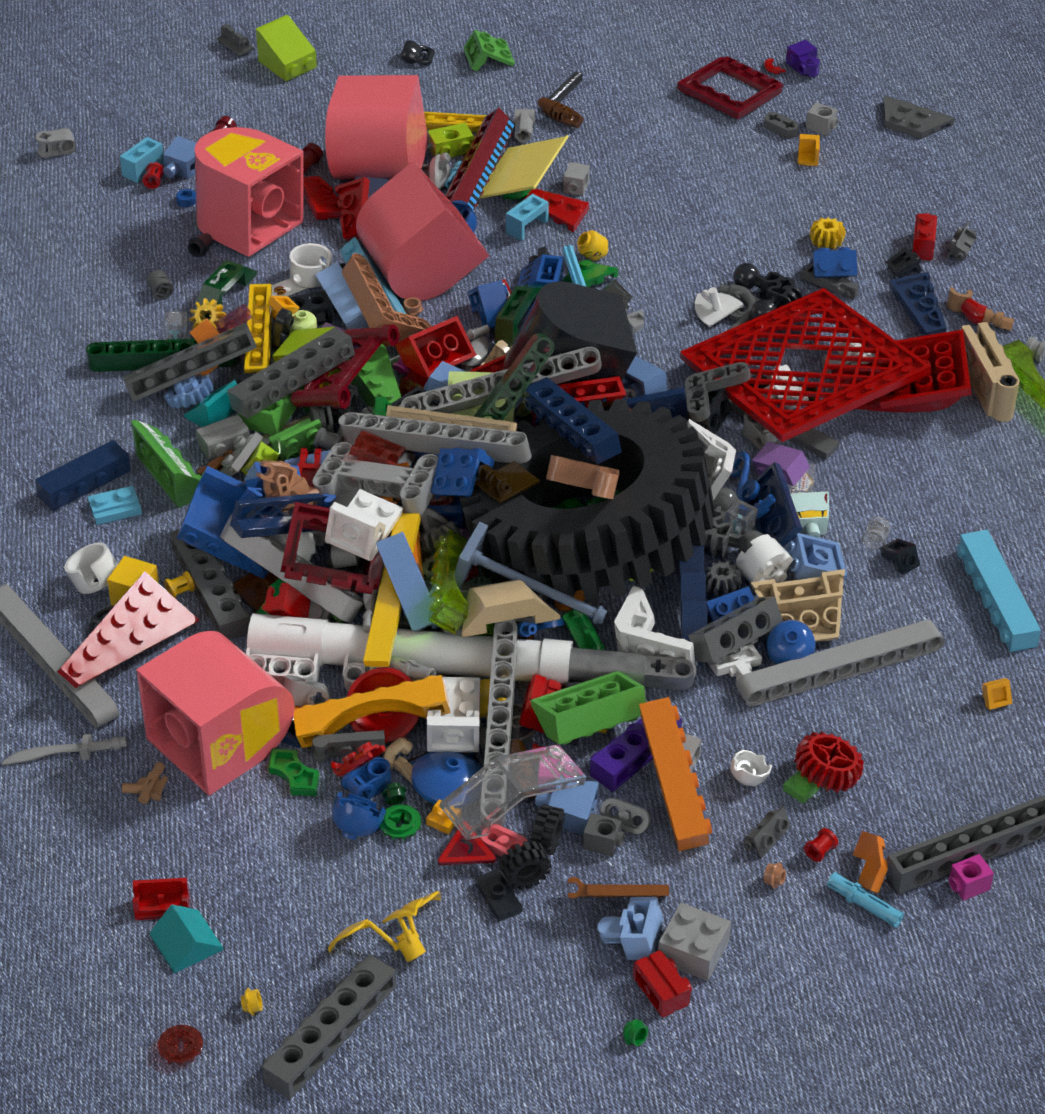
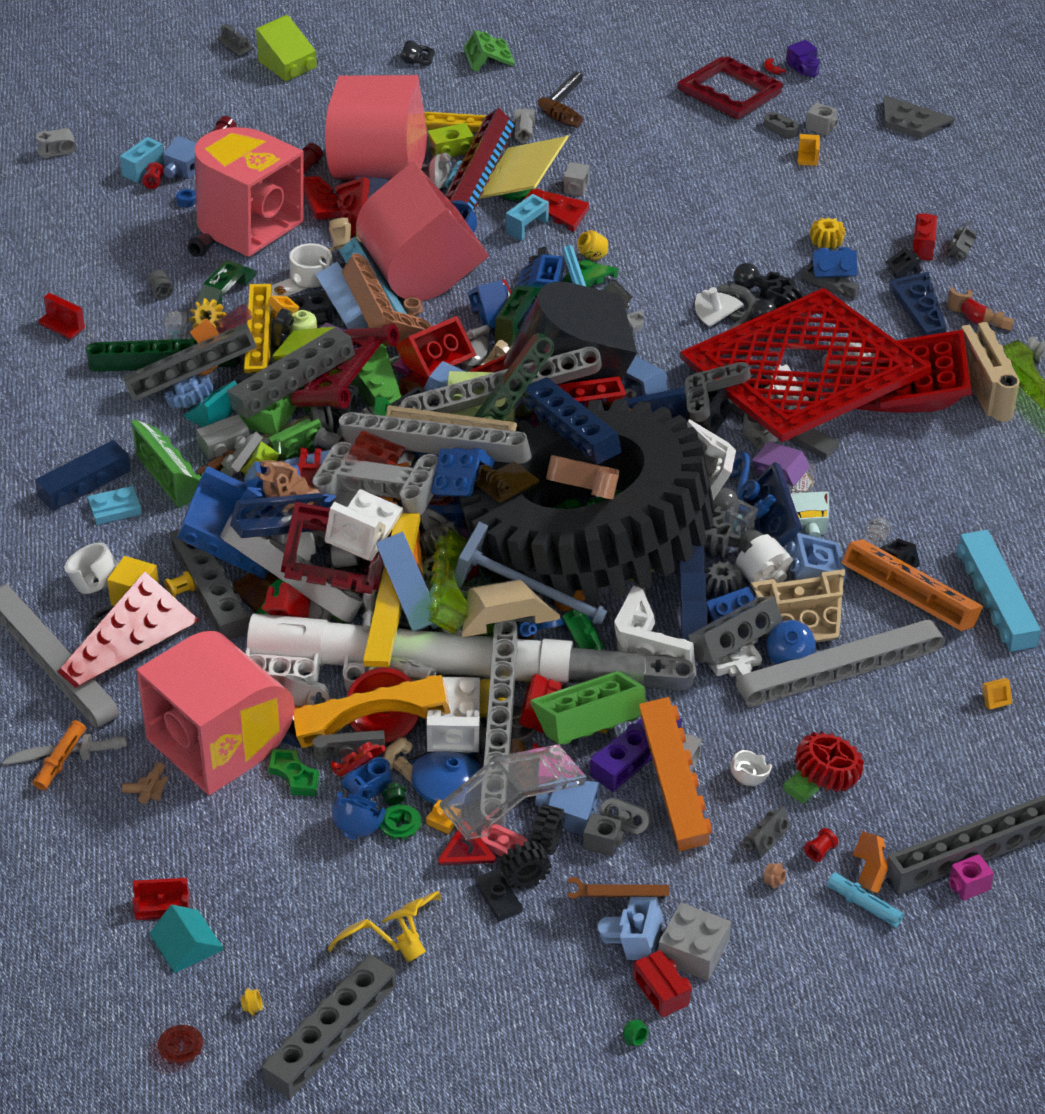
none -> orange pin [32,720,86,791]
none -> red bracket [38,292,85,339]
none -> tan piece [321,218,361,259]
none -> orange brick [841,539,983,631]

